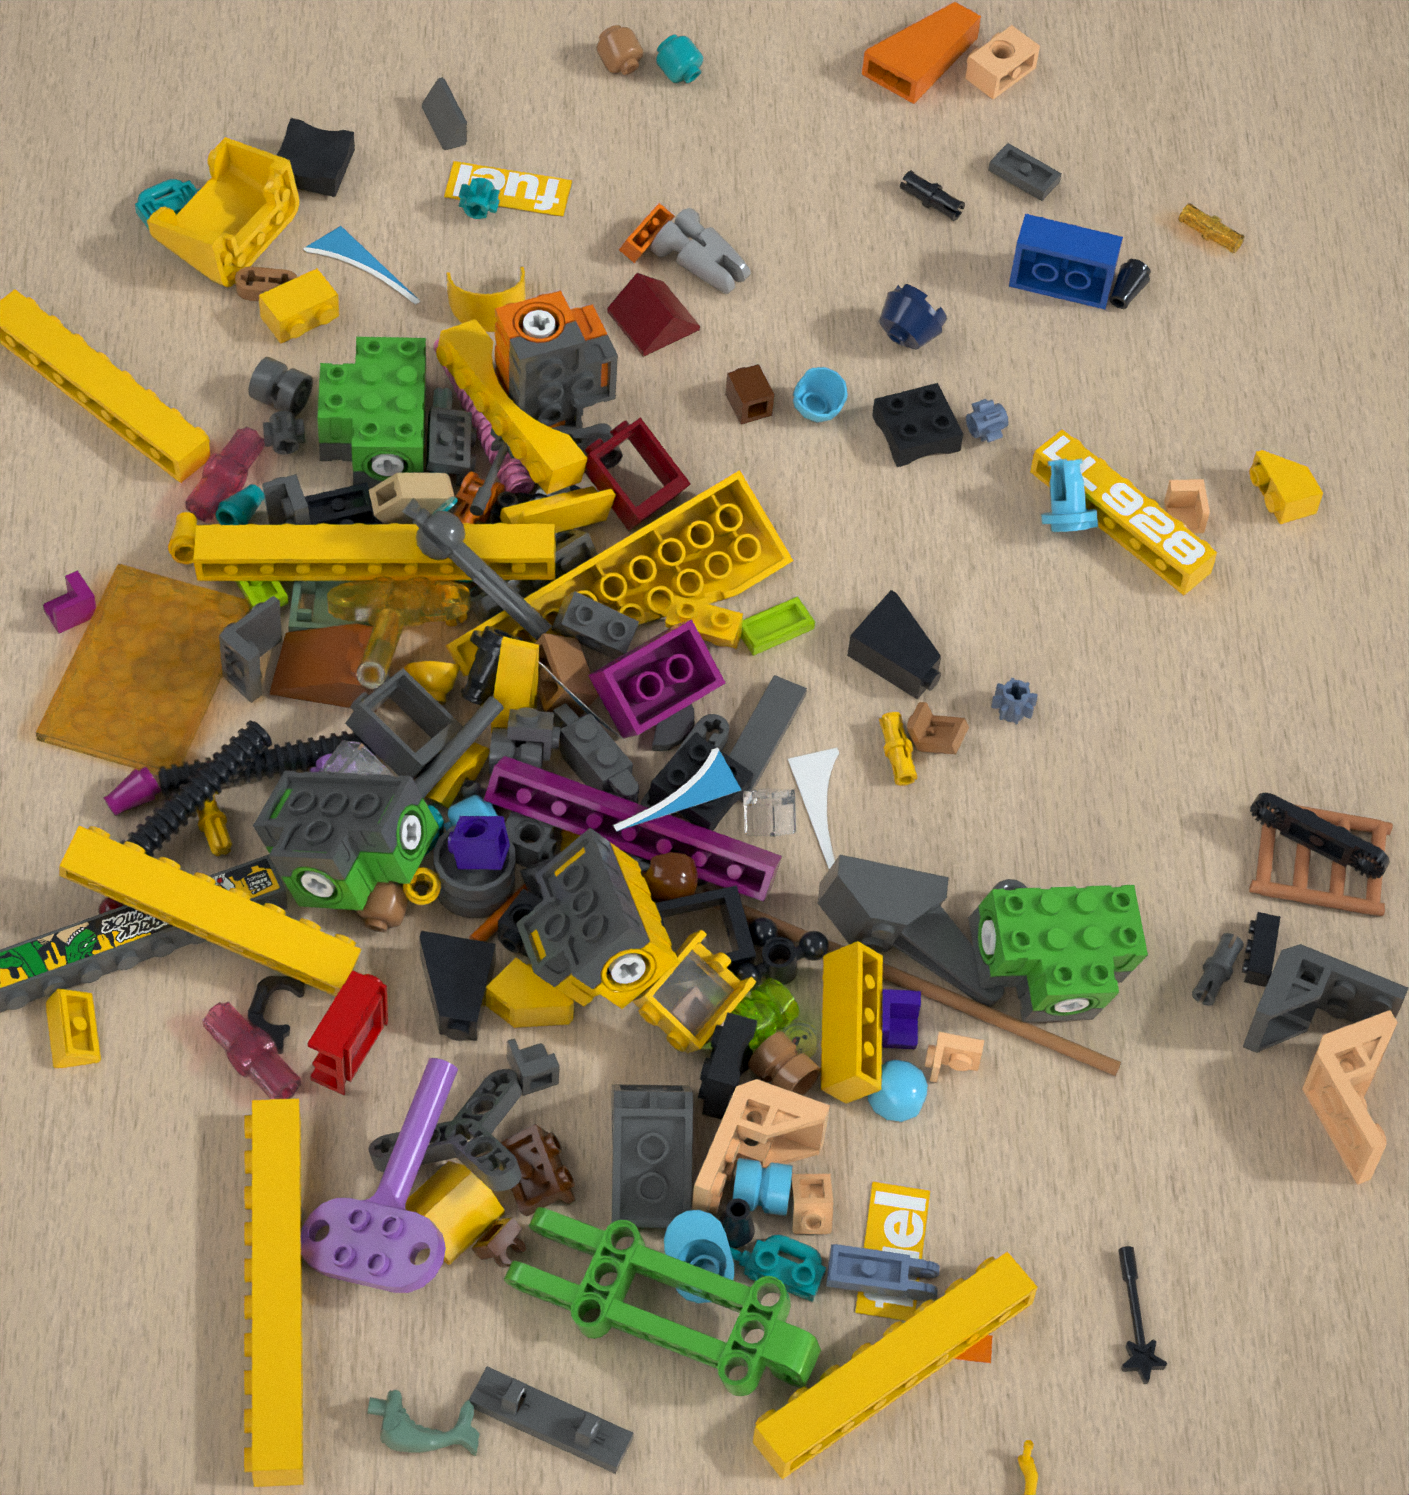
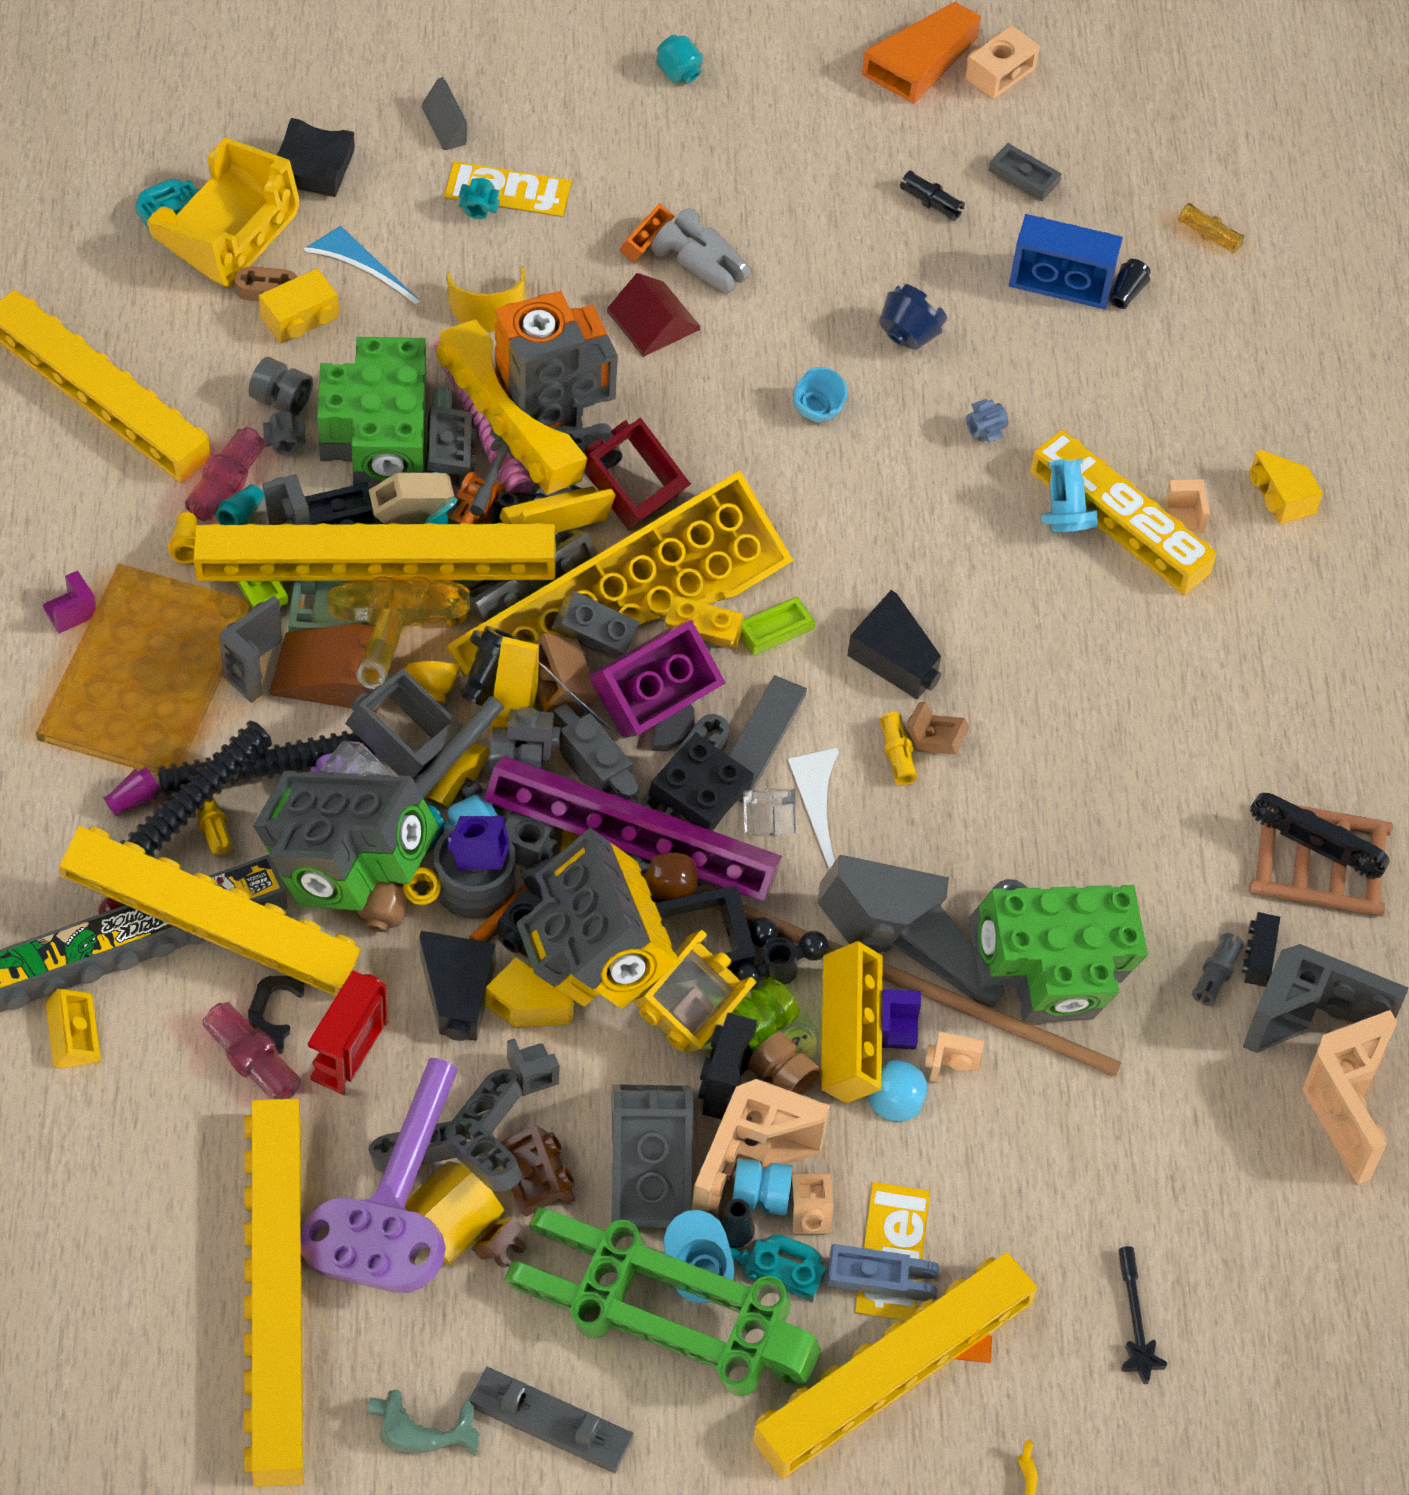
dark grey piece [402,498,552,640] -> none
medium nougat head [596,25,643,75] -> none
dark azure sticker [613,748,741,831] -> none
reddish brown brick [725,364,775,425] -> none
black brick [872,383,963,467] -> none
sand blue gear [991,678,1038,724] -> none

